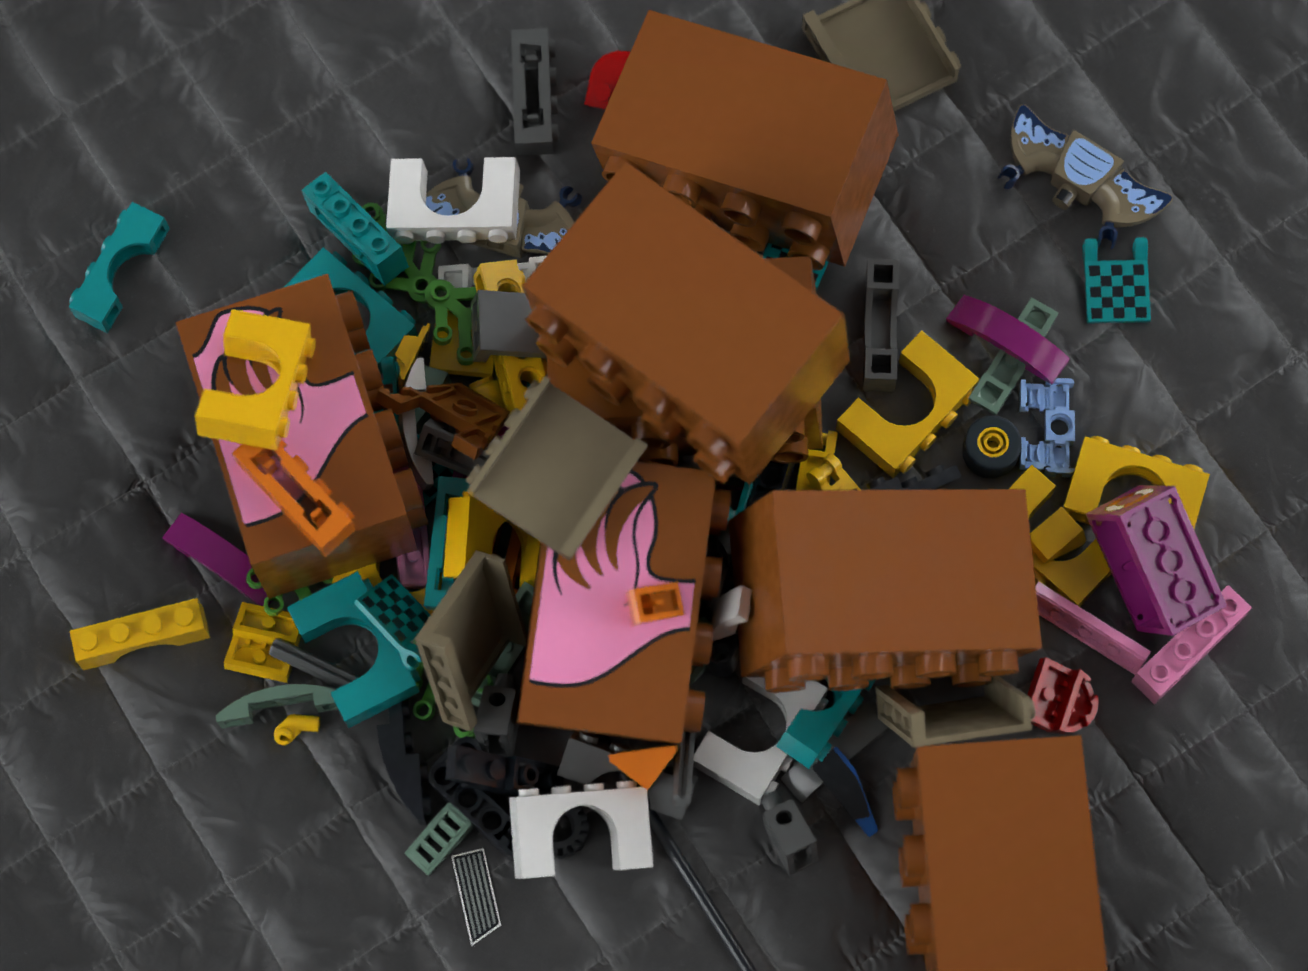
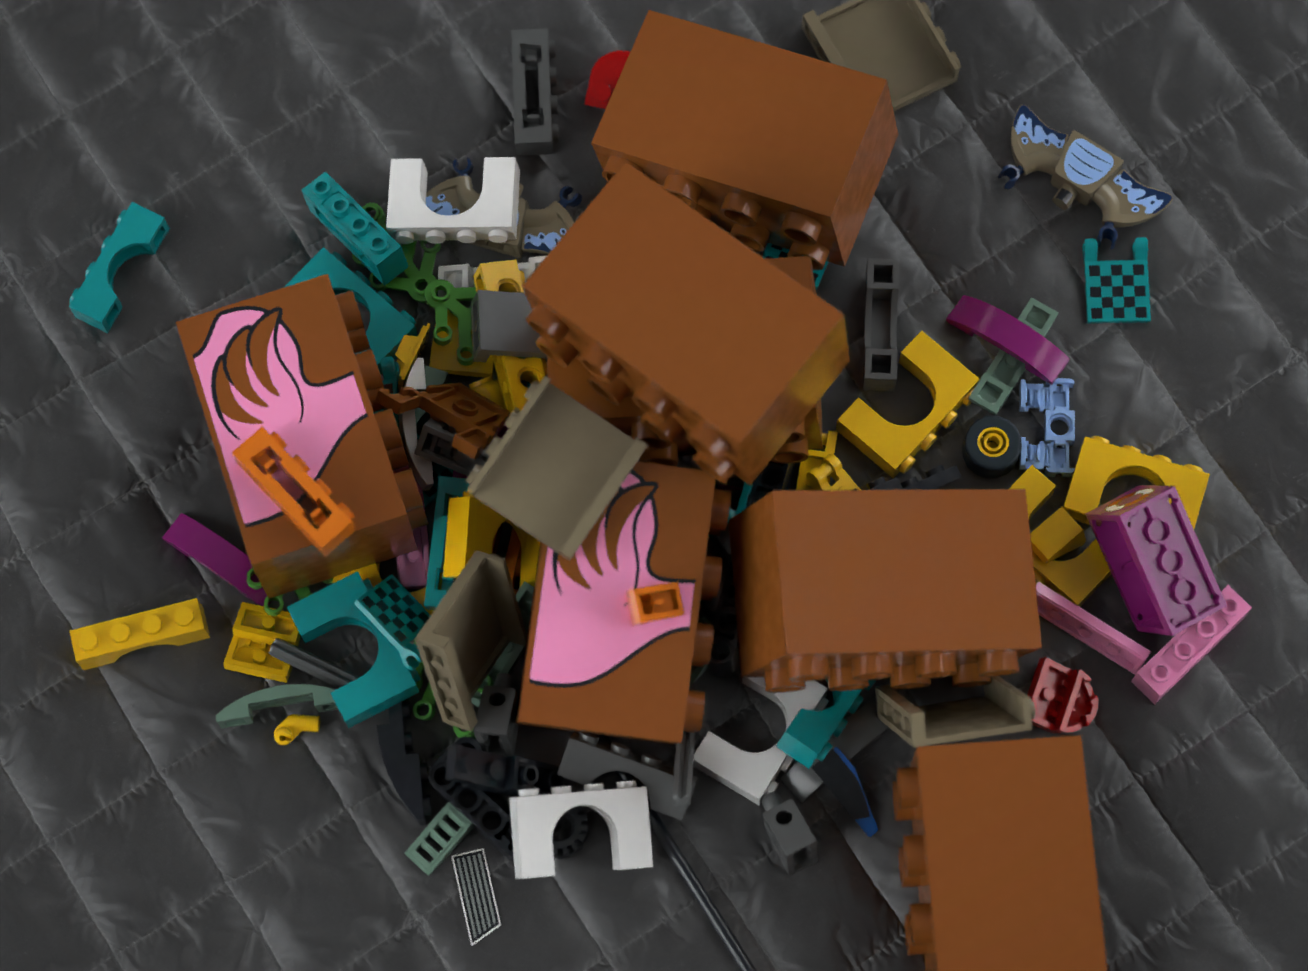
yellow arch [195,309,316,450] -> none
orange slope [608,744,678,790] -> none
white slope [711,585,752,641] -> none

